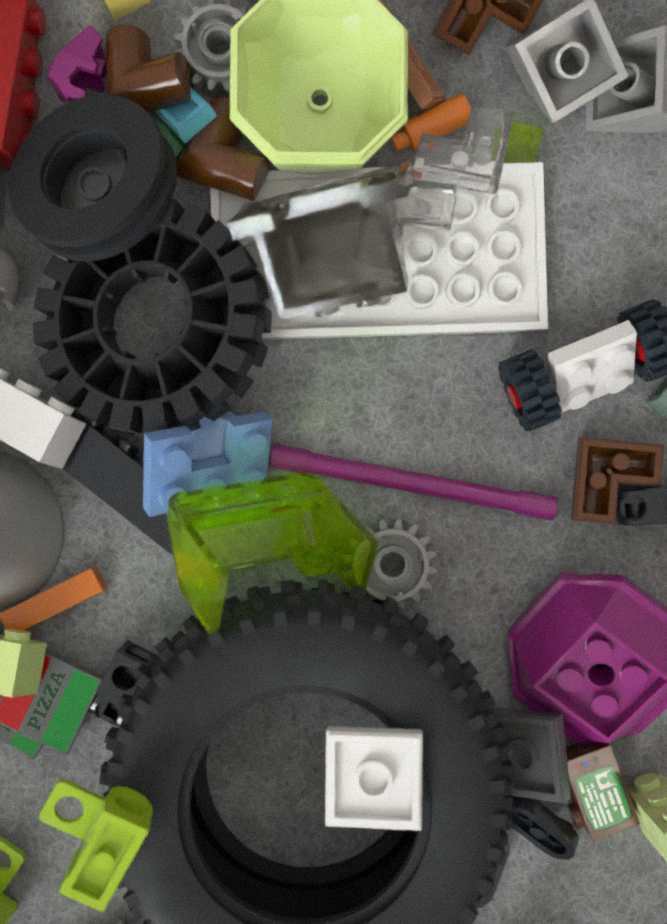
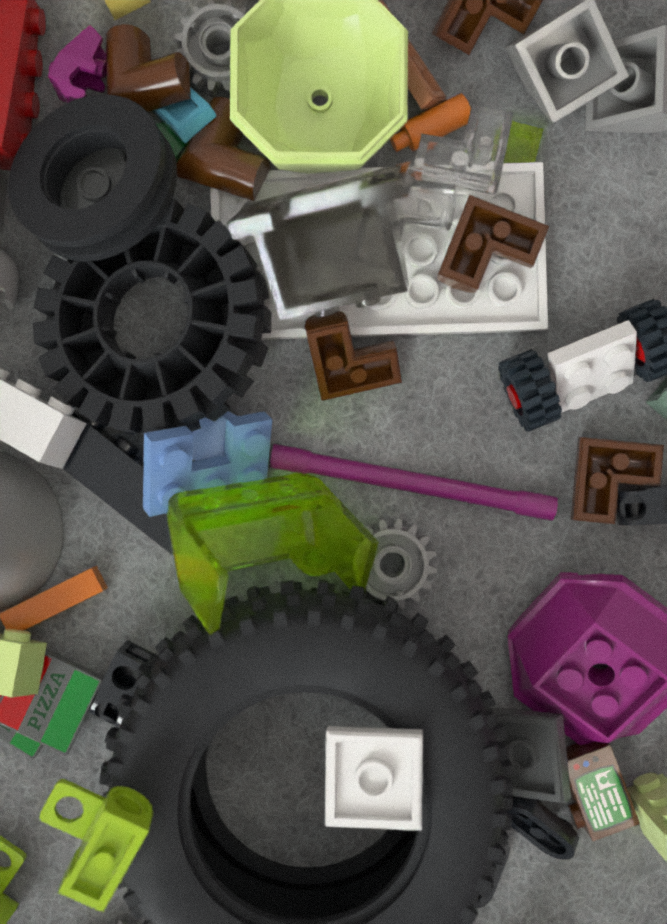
none -> reddish brown brick [305,310,402,401]
none -> reddish brown brick [437,194,549,293]

